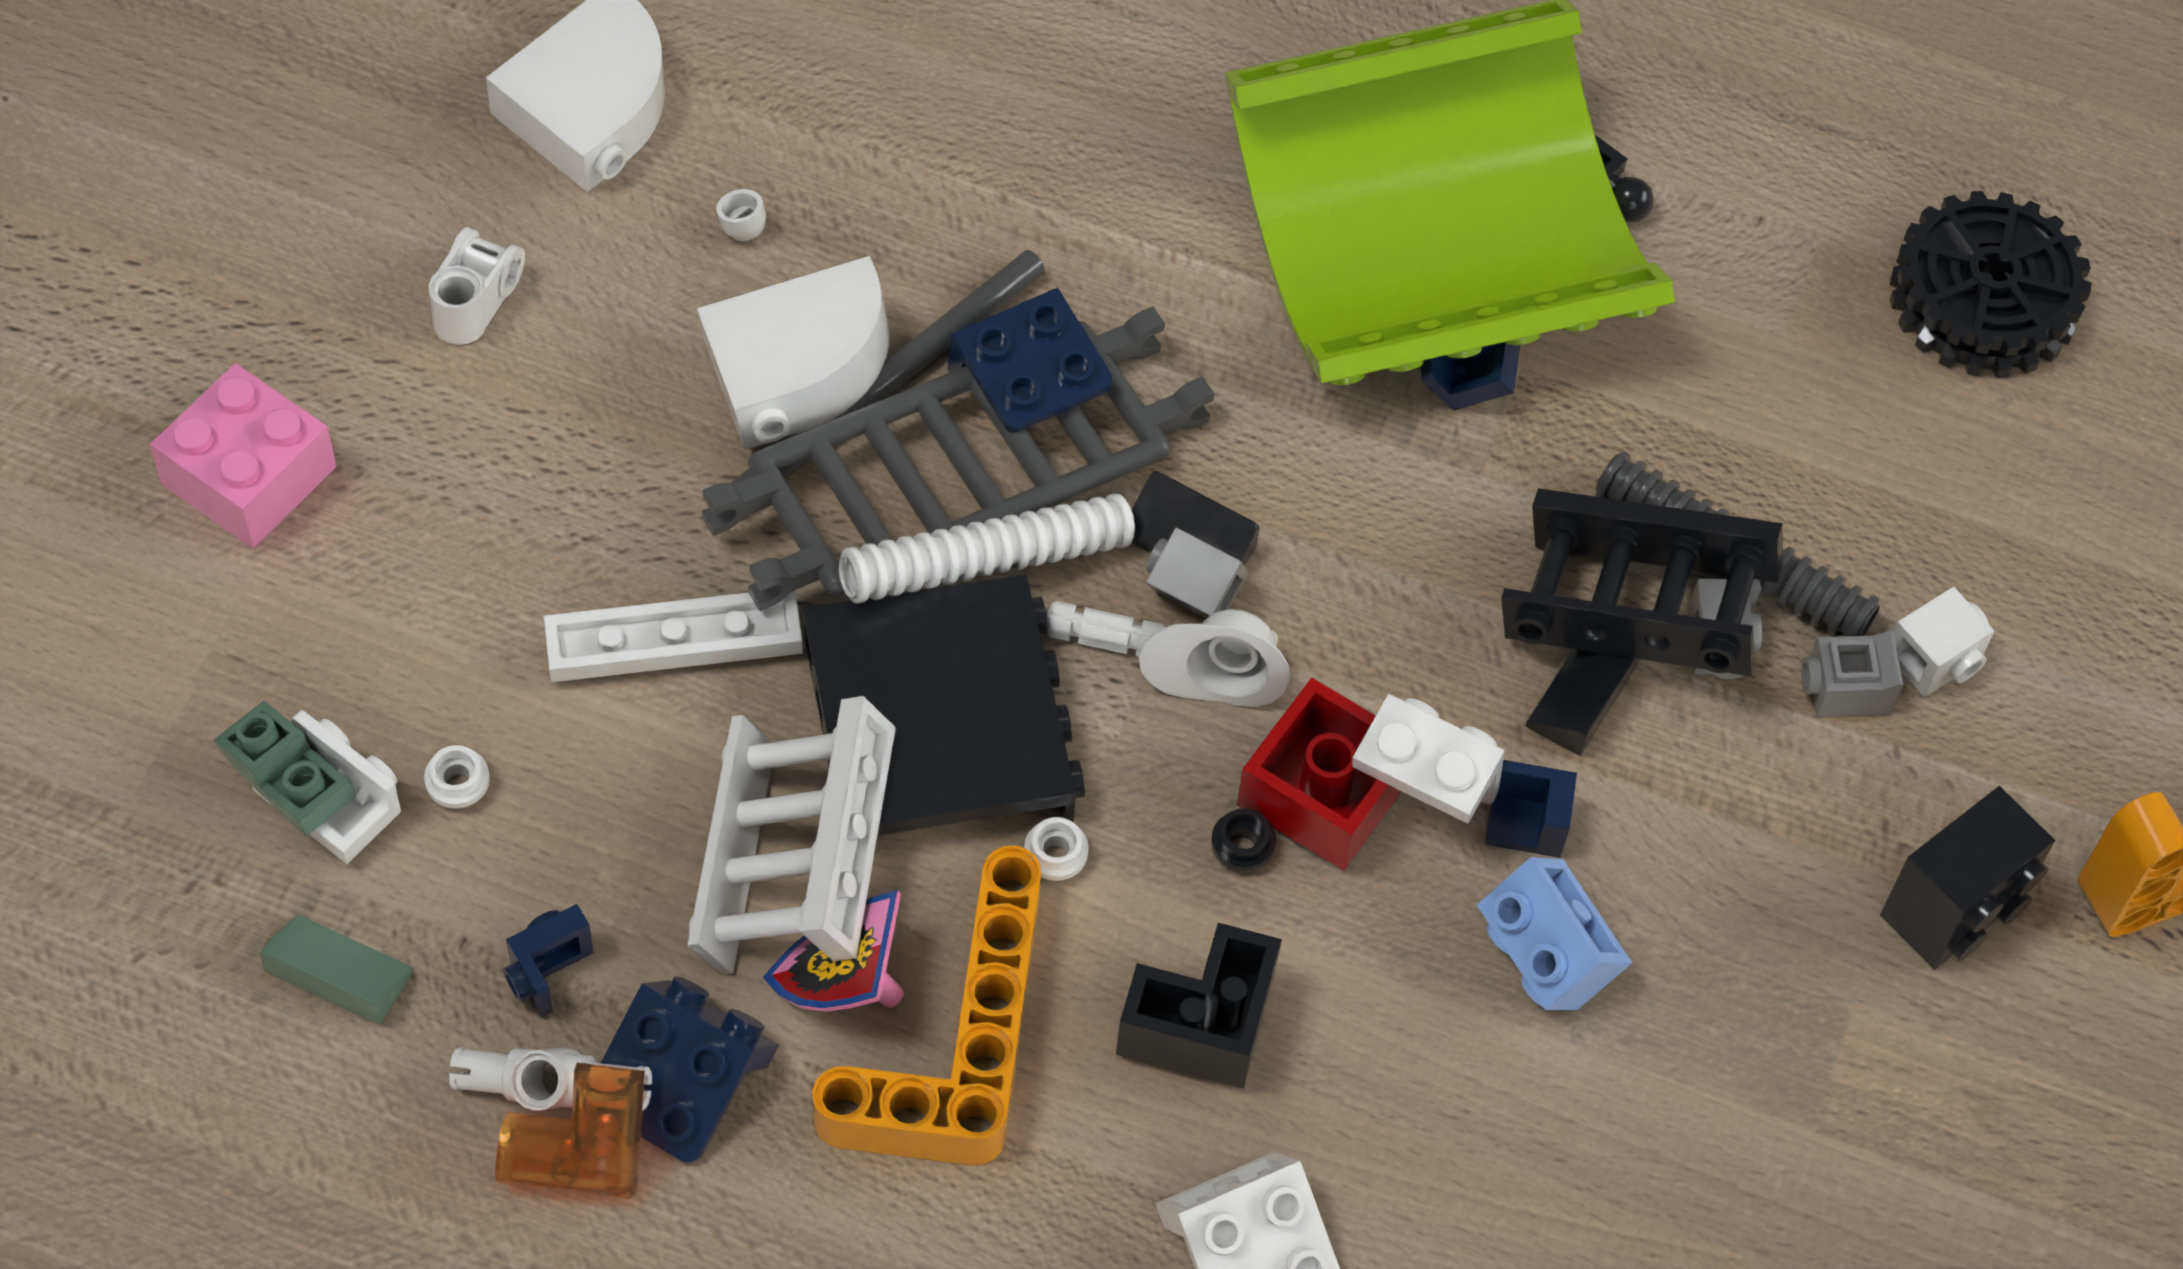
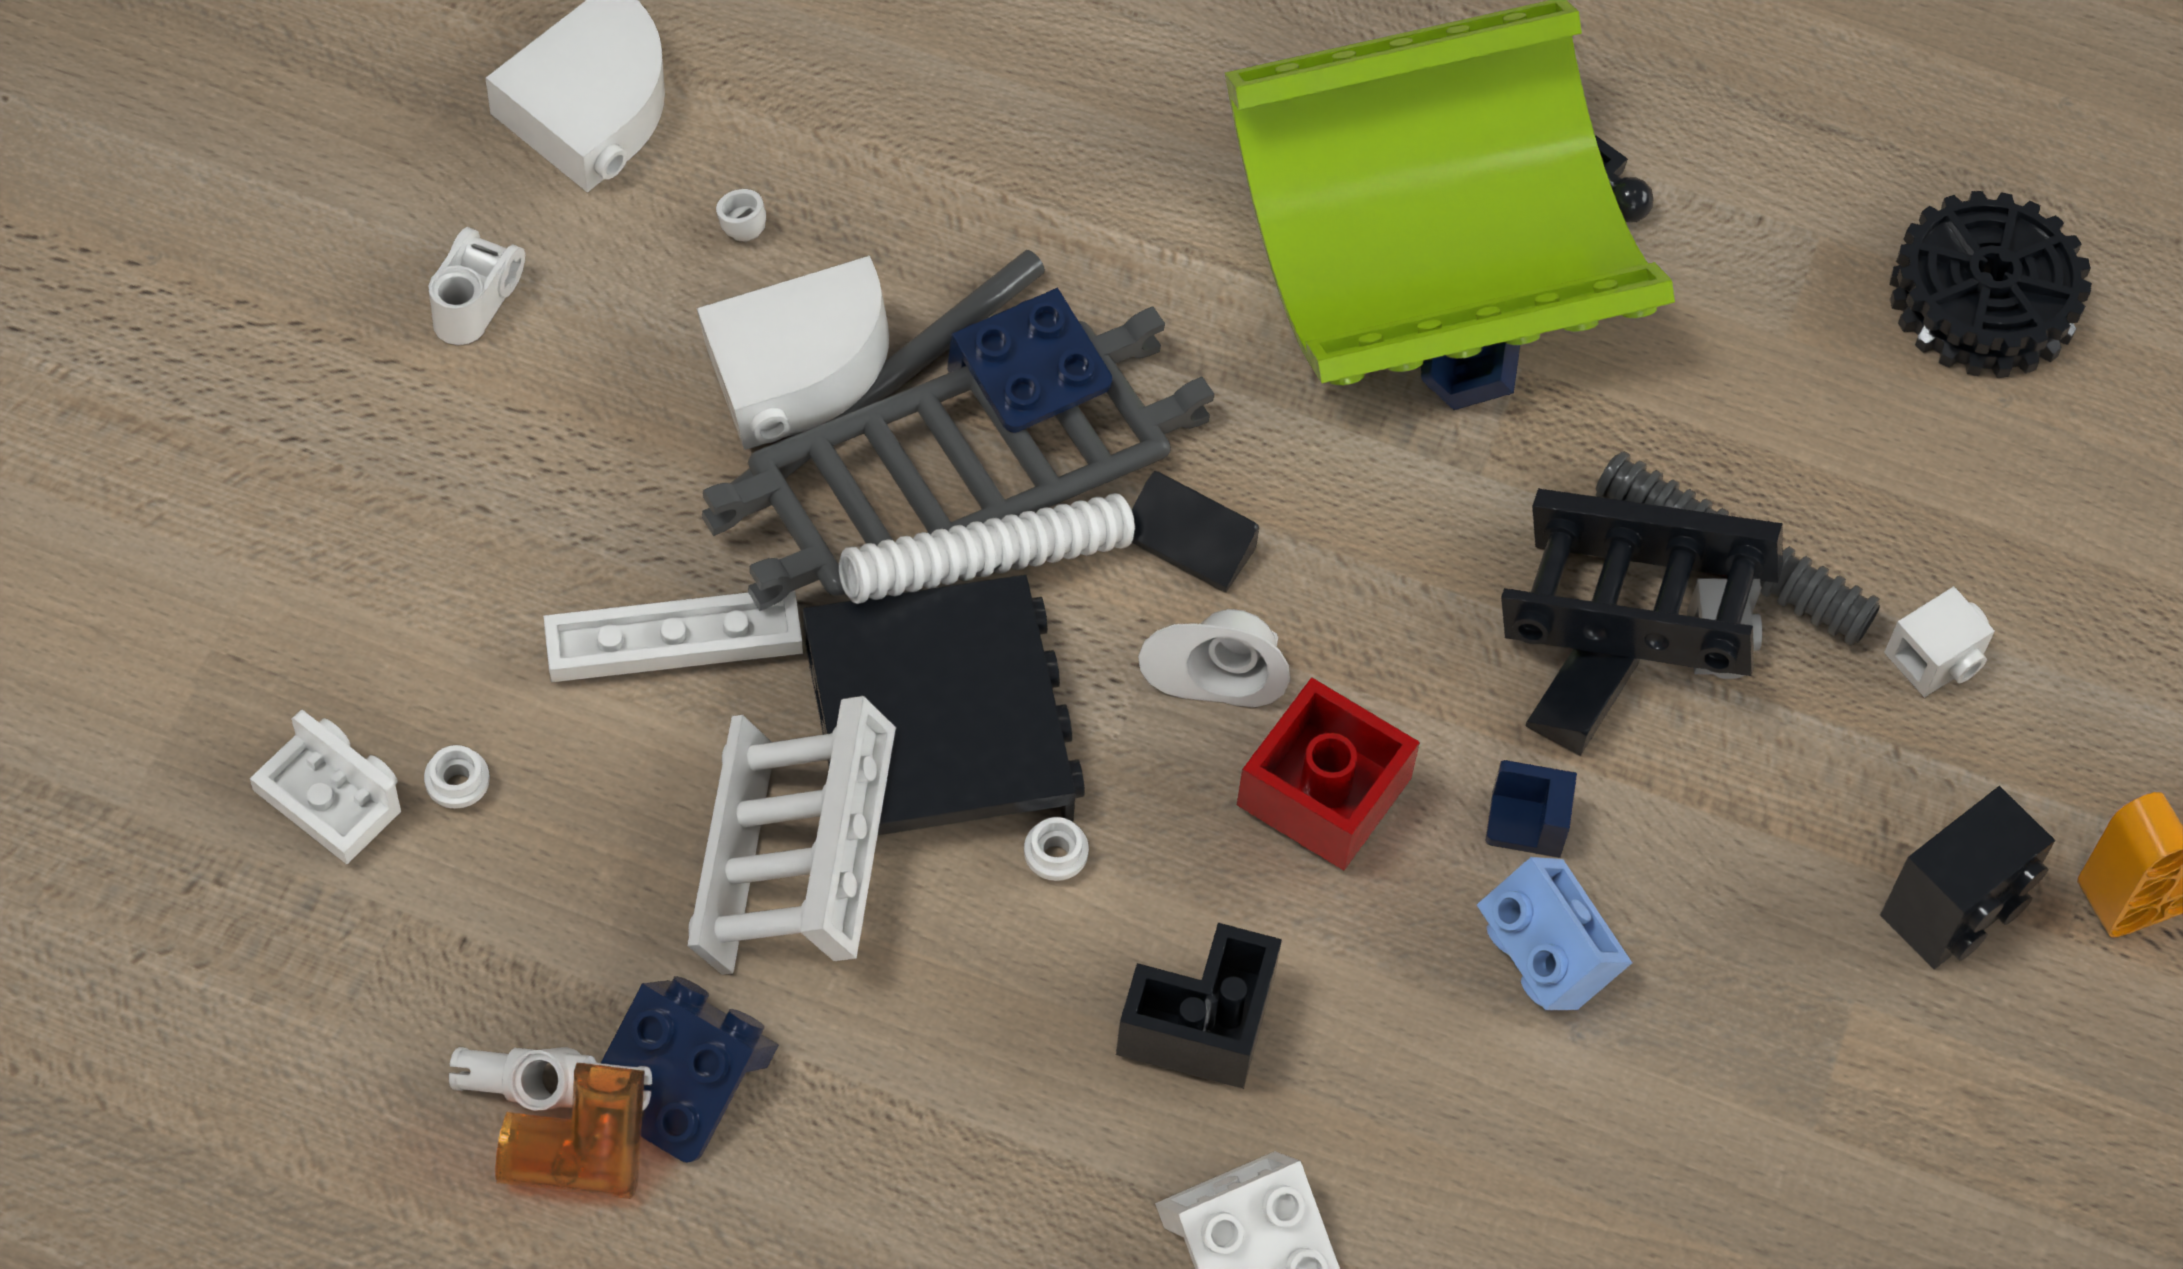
bright pink brick [150,363,337,549] -> none
sand green slope [214,701,356,836] -> none
sand green slope [260,914,414,1025] -> none
dark blue bracket [503,904,593,1018] -> none
shield [763,890,904,1012] -> none
light orange beam [812,845,1041,1165] -> none
white axle [1046,601,1166,656] -> none
light grey brick [1145,528,1249,619] -> none
black plate [1211,808,1276,872] -> none
white bracket [1352,694,1505,824] -> none
light grey window [1801,630,1903,718] -> none

